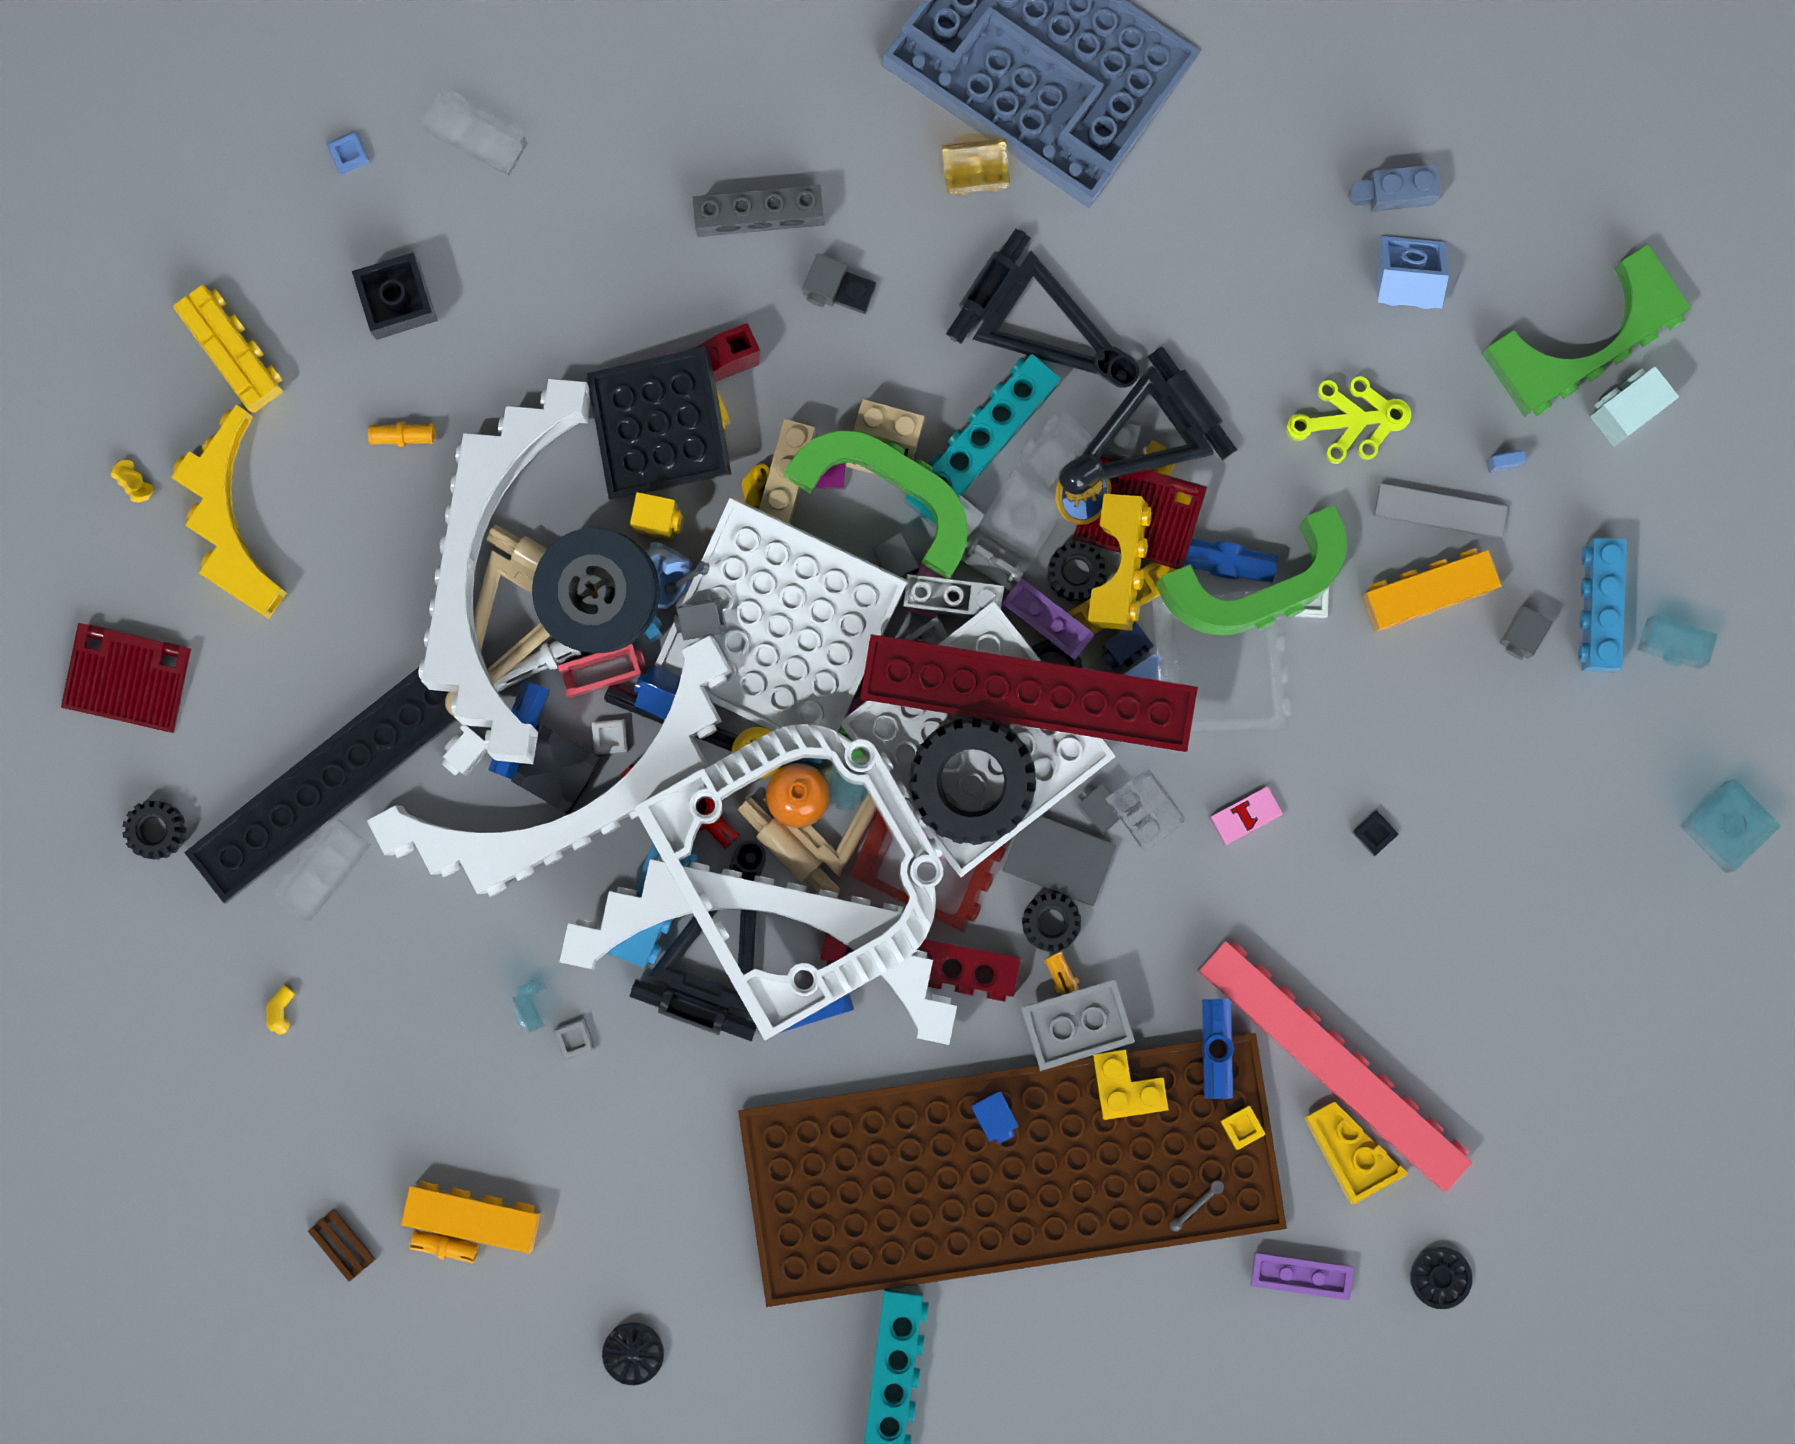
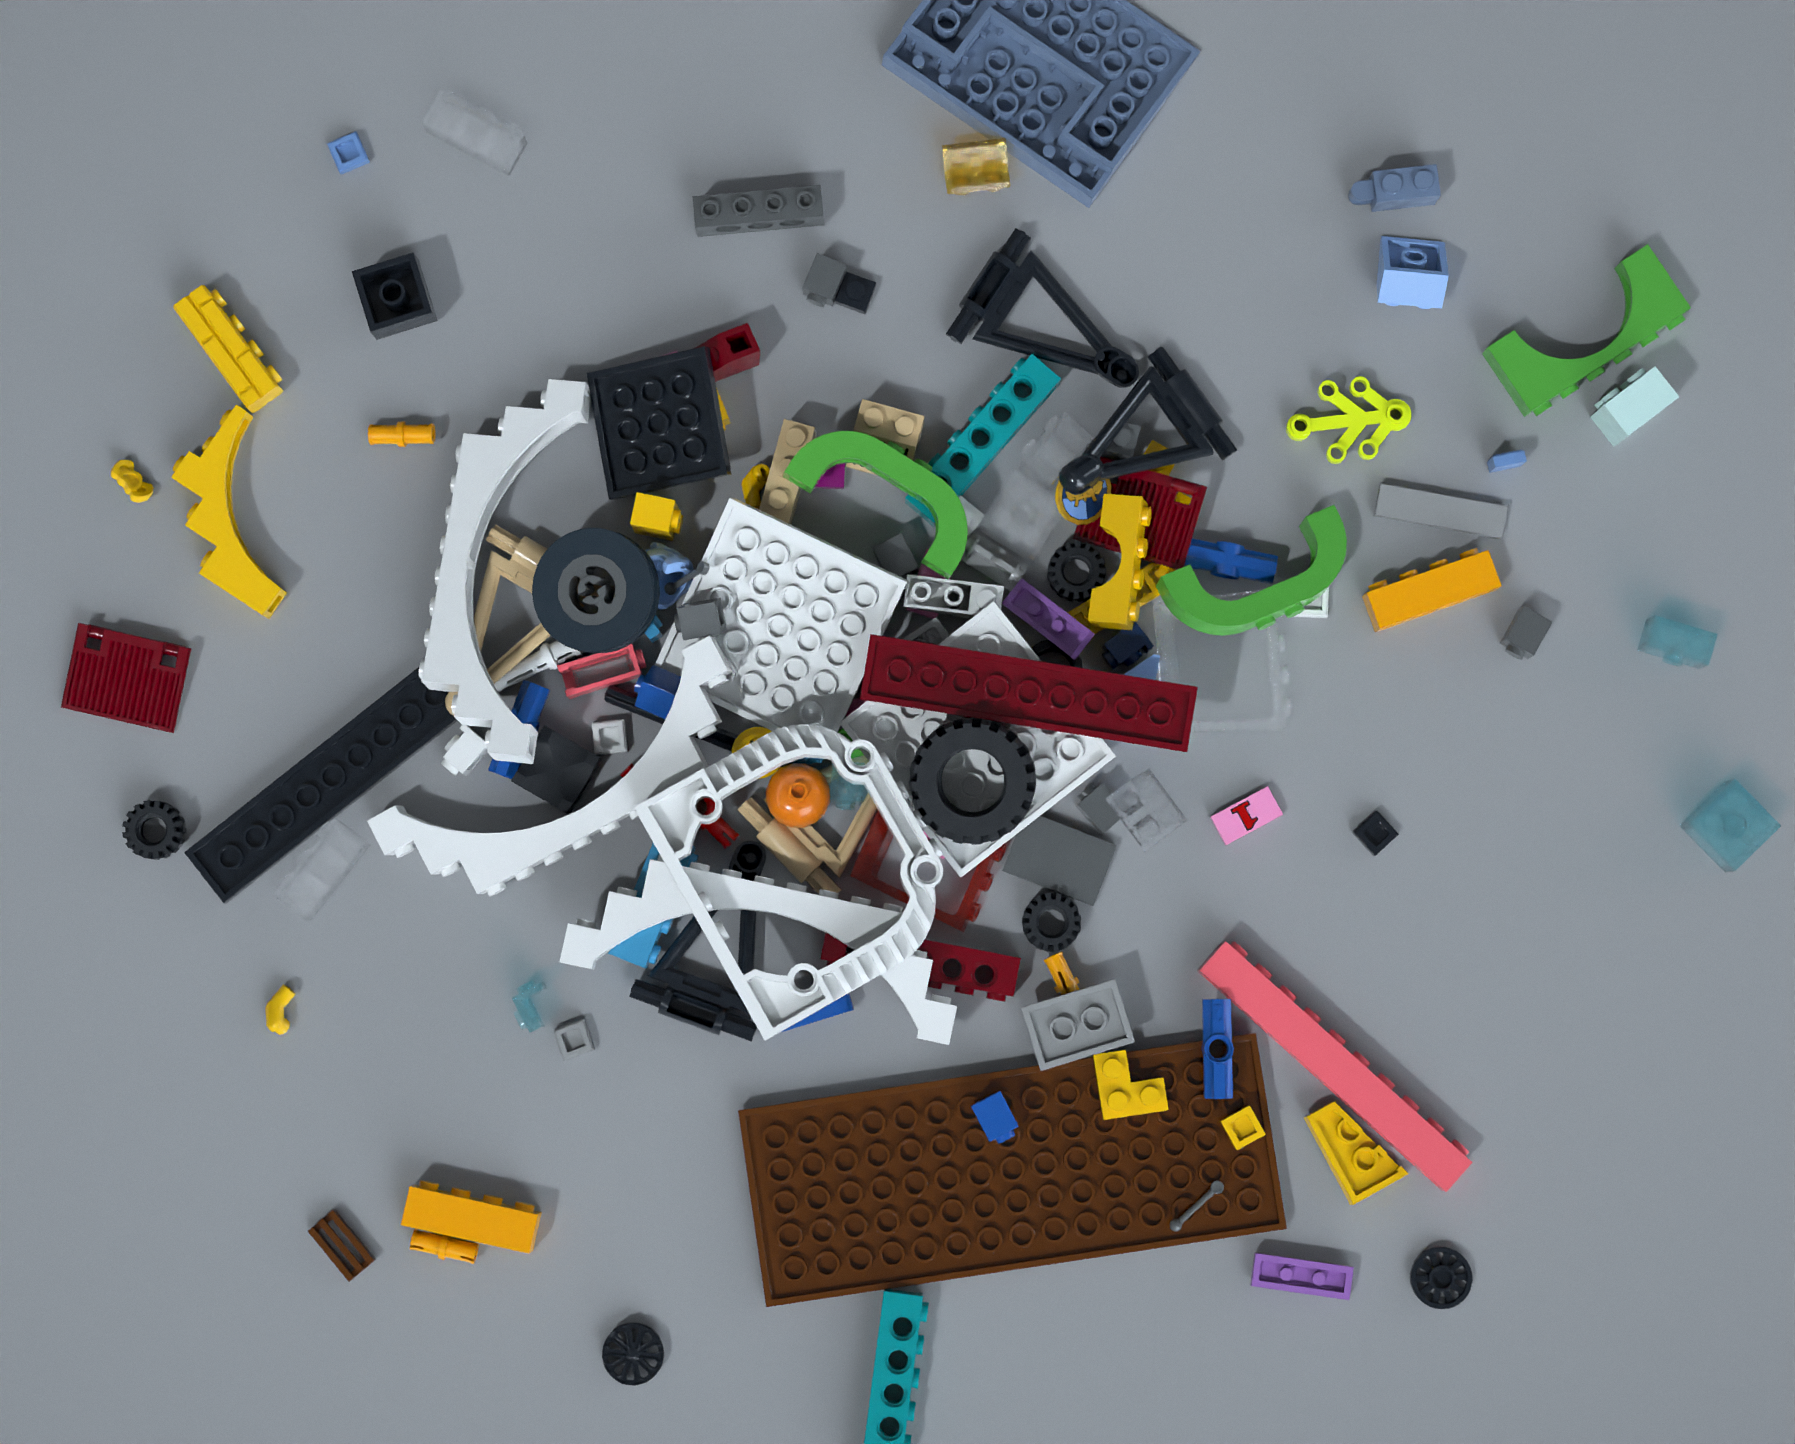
dark azure brick [1578,538,1627,673] -> none

